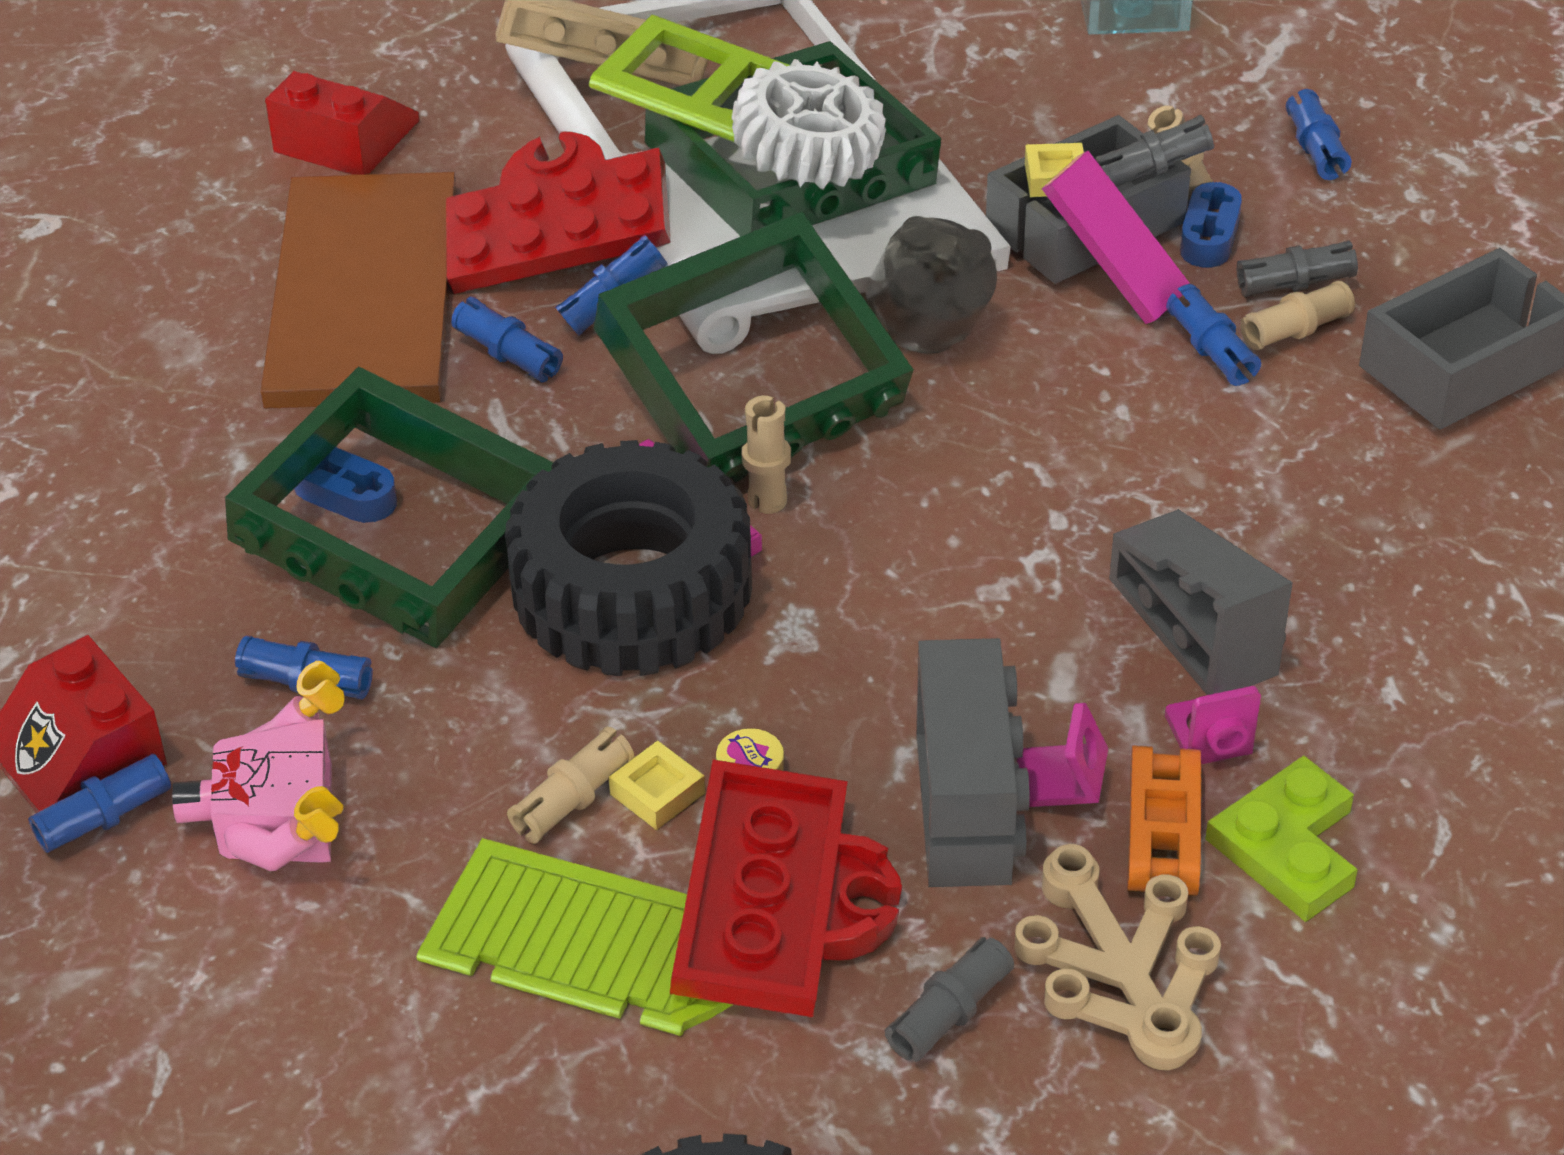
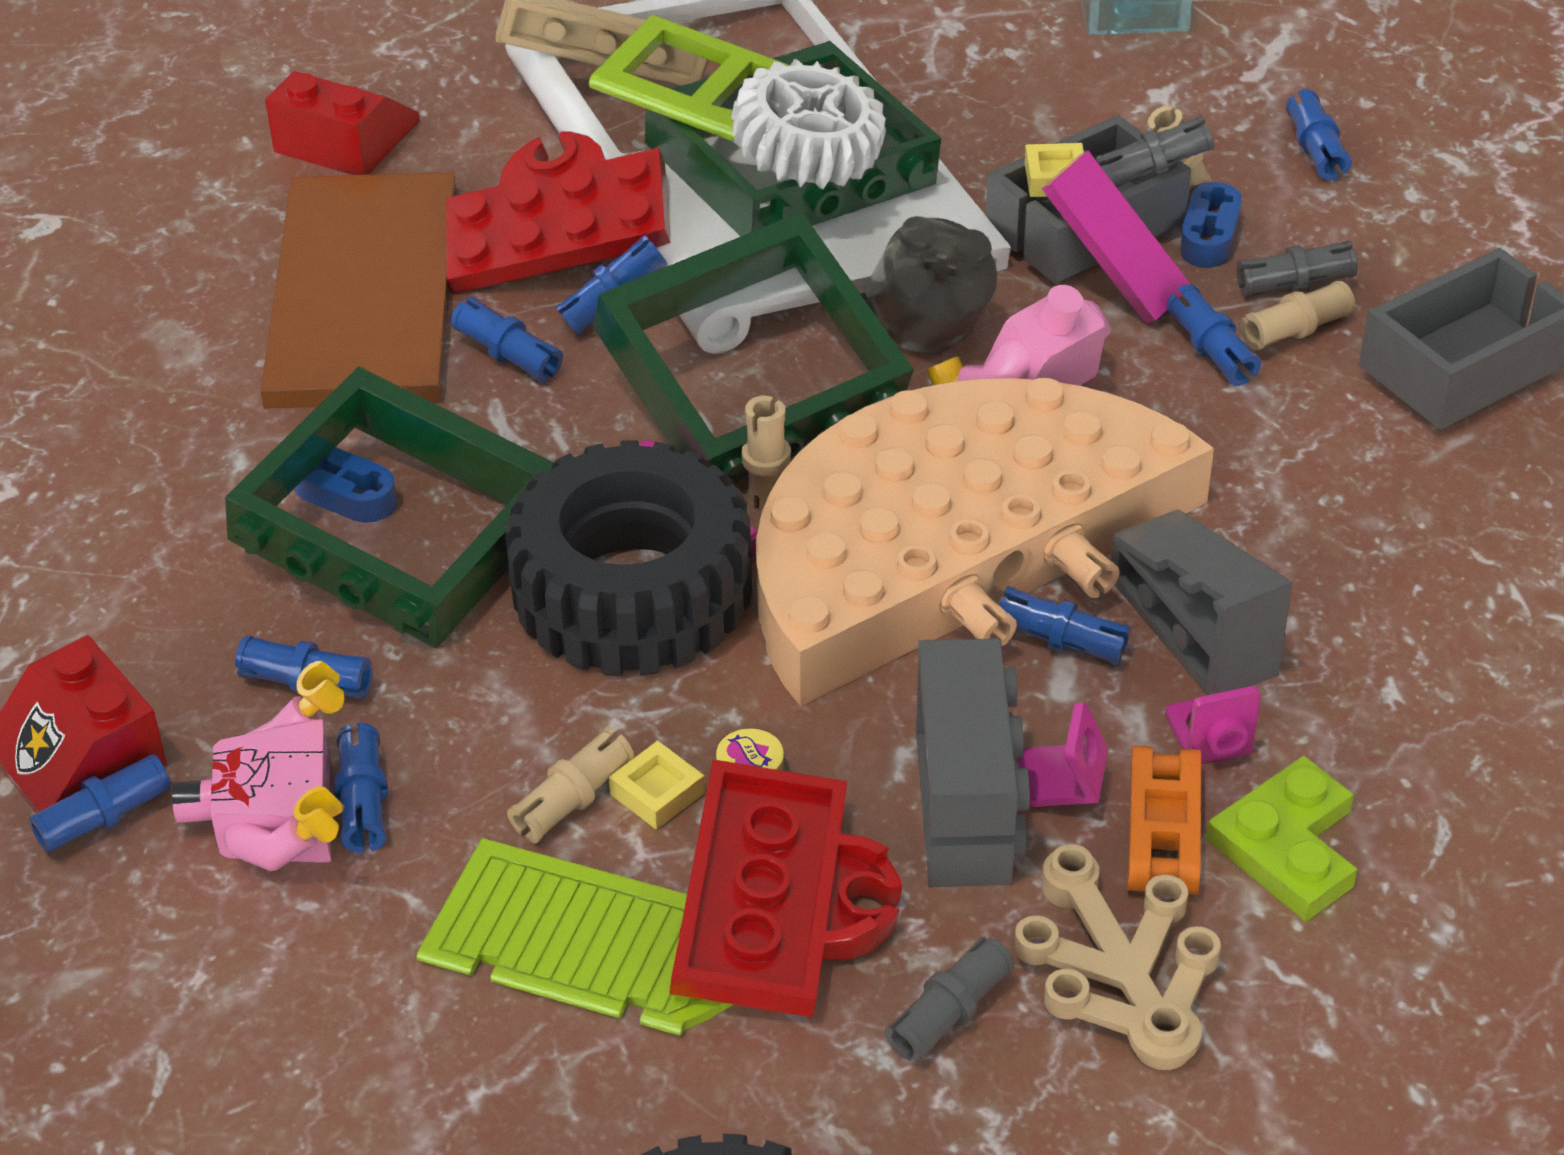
none -> blue pin [334,723,388,853]
none -> light nougat brick [756,378,1214,707]
none -> bright pink torso [926,285,1111,386]
none -> blue pin [999,586,1131,666]

